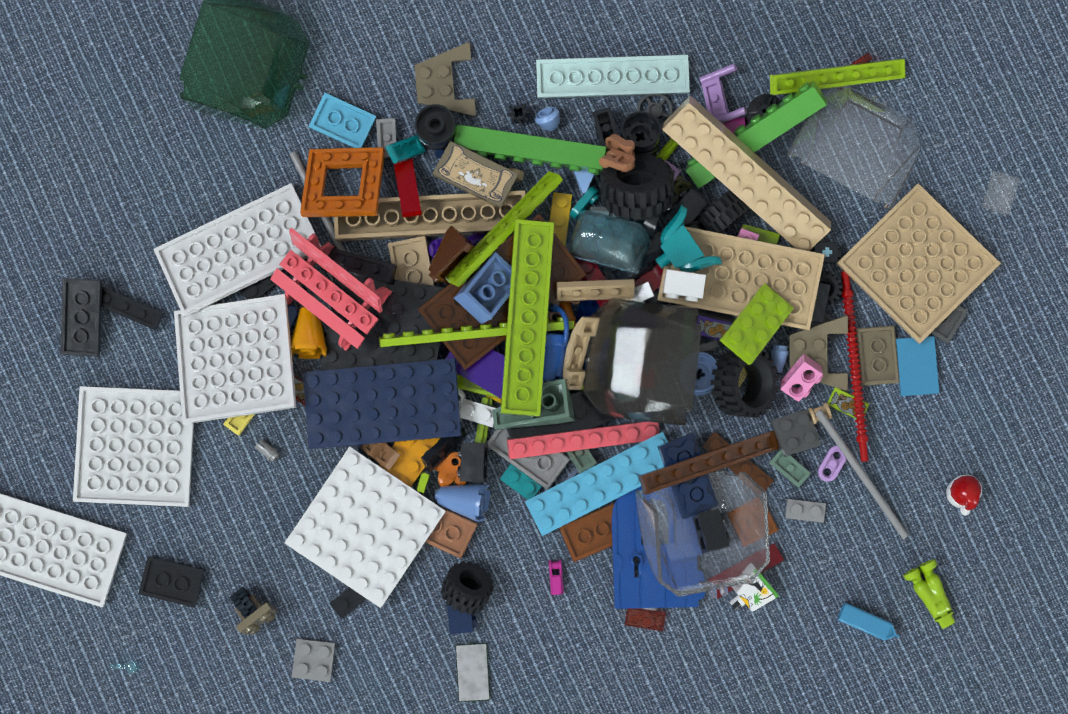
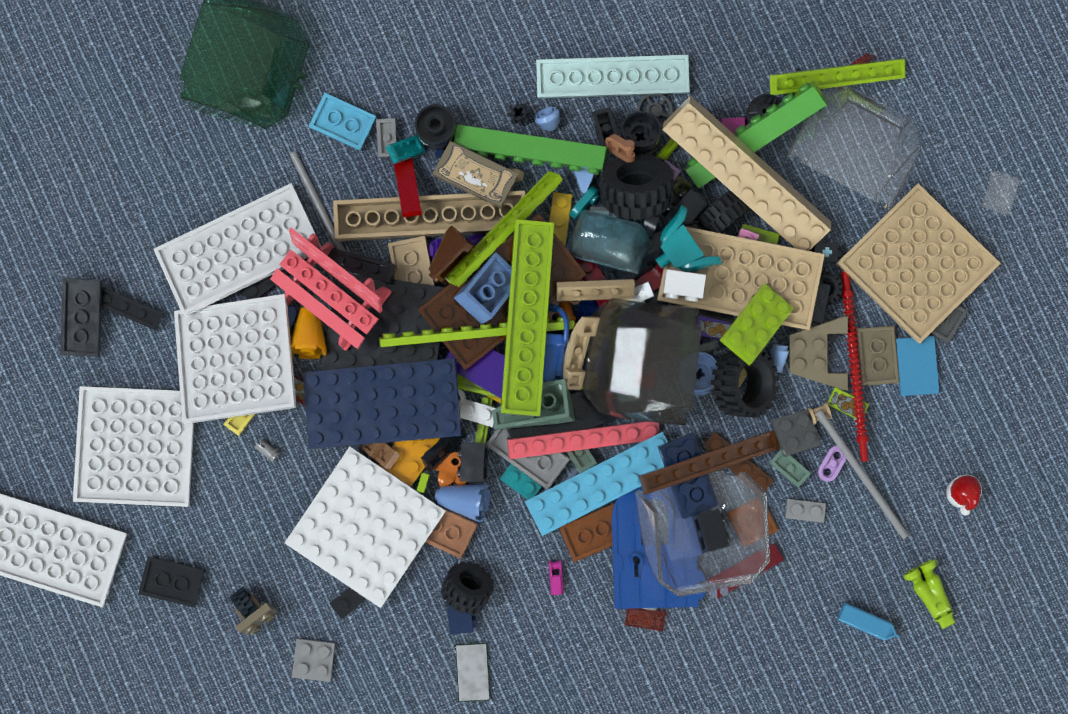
clear light blue hand [110,662,138,674] -> none
orange plate [300,147,385,217] -> none
dark tan wing [414,42,476,117] -> none
nougat plate [599,148,635,172] -> none
lavender plate [700,64,747,124] -> none
torso [729,564,779,611] -> none
bright pink brick [780,353,823,402] -> none

